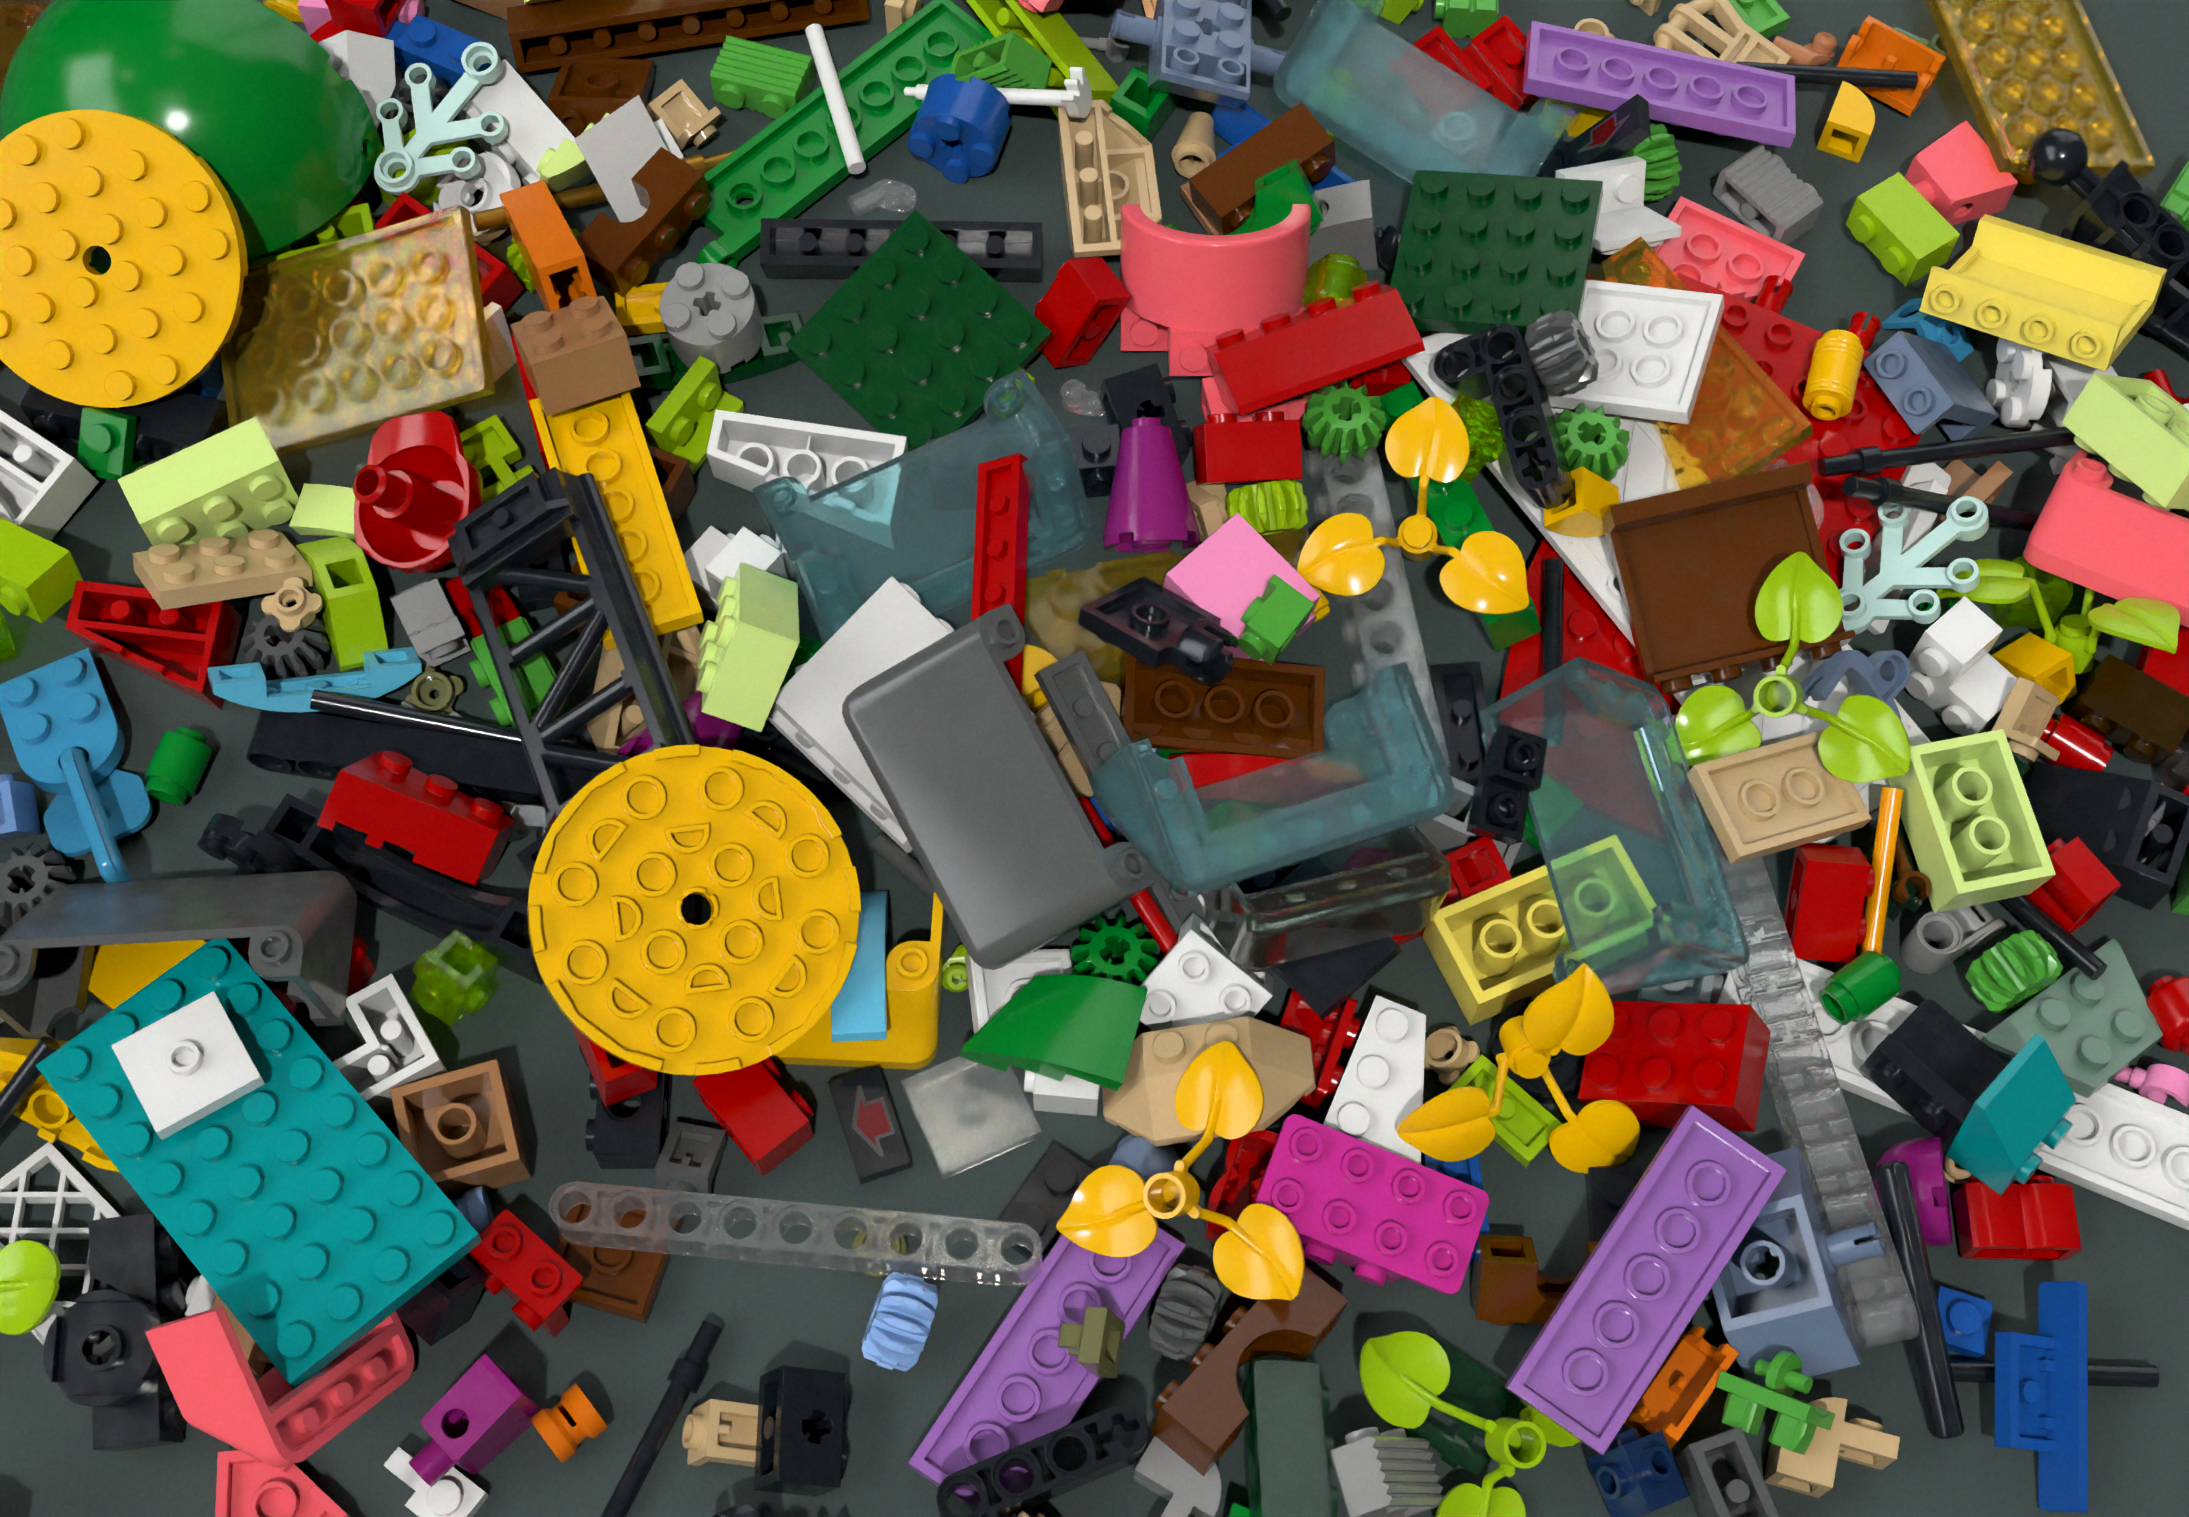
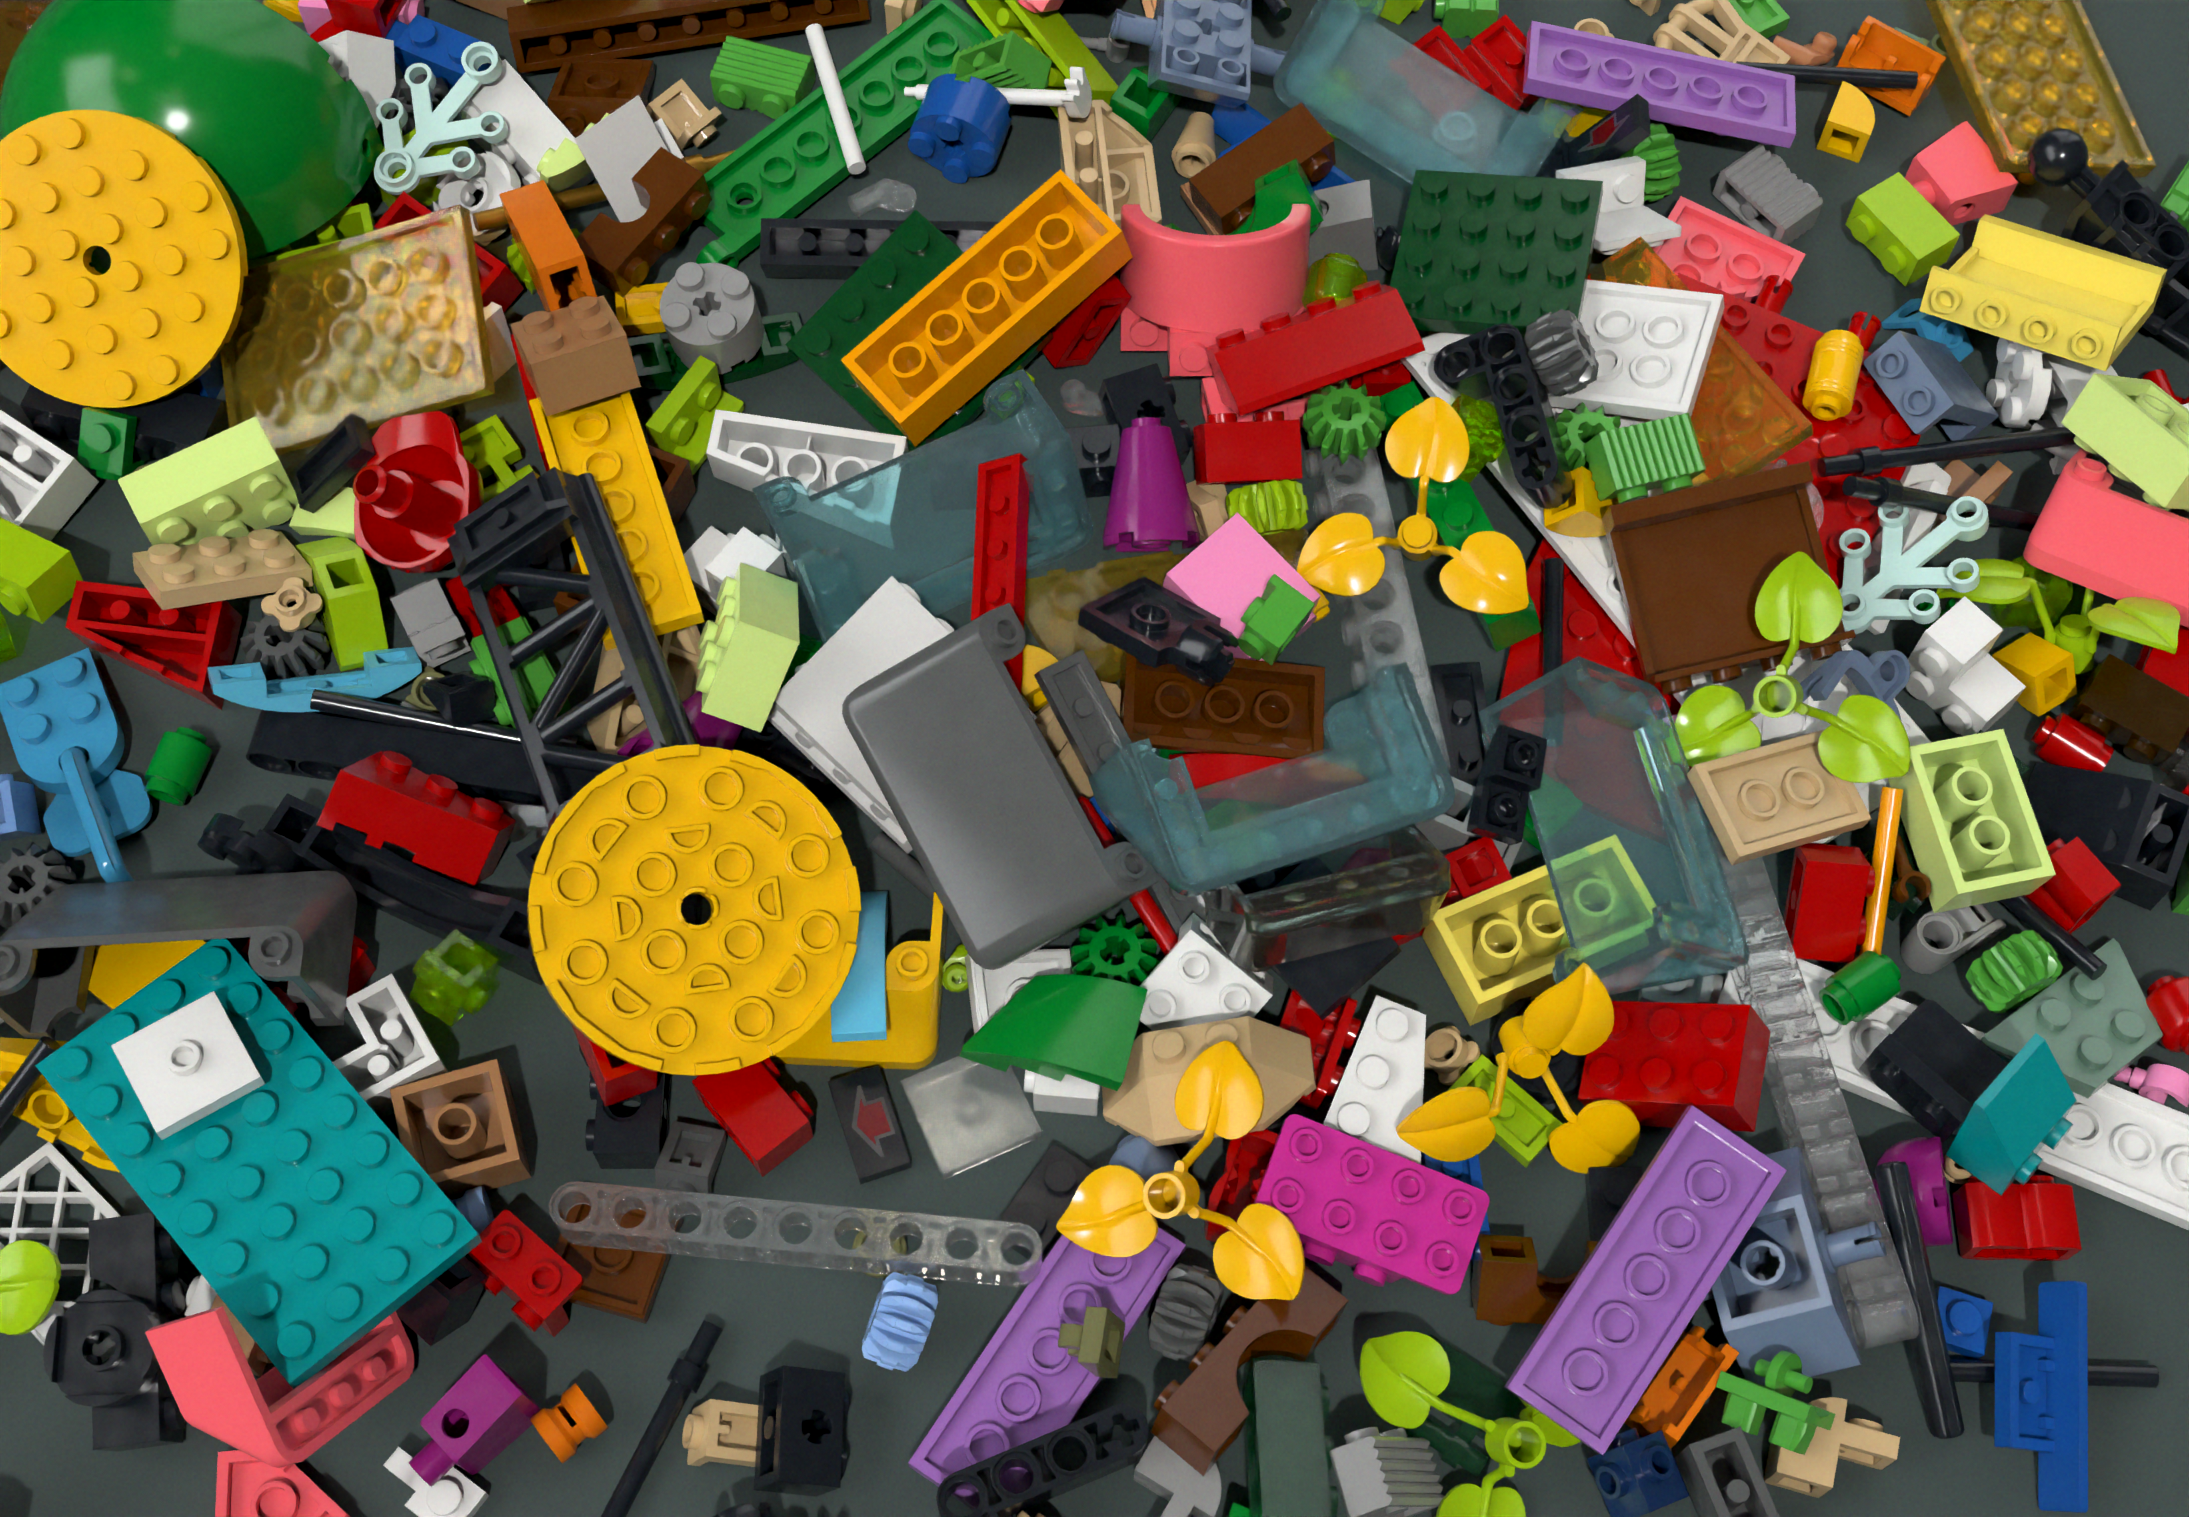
tan bracket [1992,677,2060,763] -> none
none -> black tile [290,413,375,514]
none -> black slope [422,671,496,728]
none -> light orange brick [841,169,1133,447]
none -> bright green brick [1583,413,1706,504]

